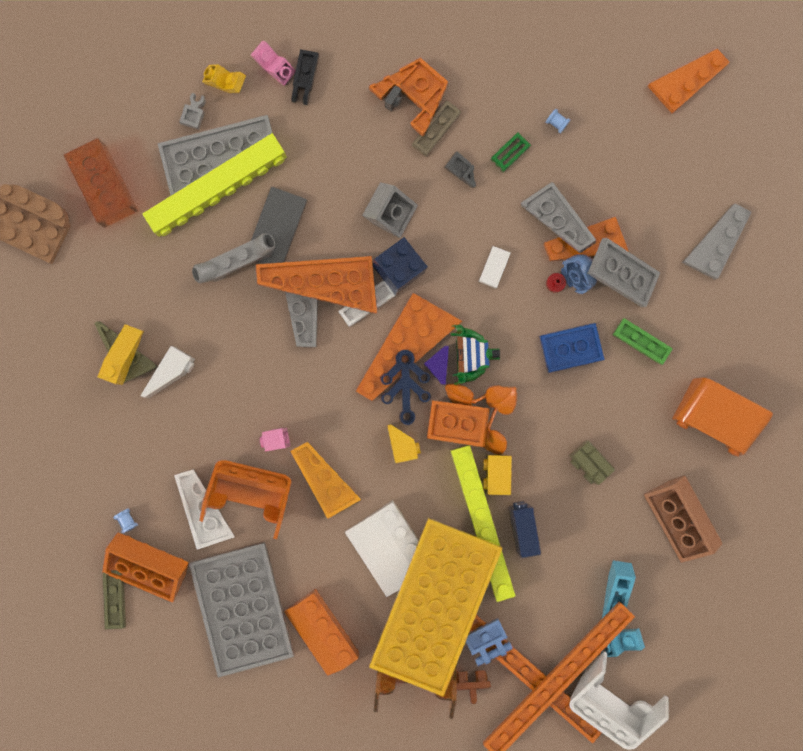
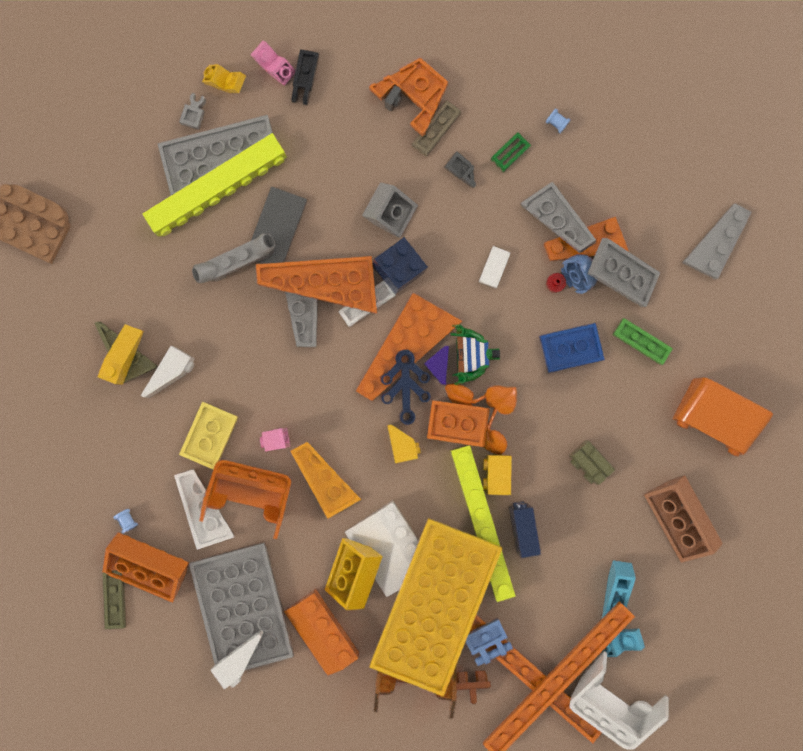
clear orange brick [64,138,138,228] -> none
orange wing [647,48,730,114] -> none
none -> light yellow plate [179,402,239,469]
none -> white slope [211,629,264,690]
none -> yellow slope [324,538,383,610]

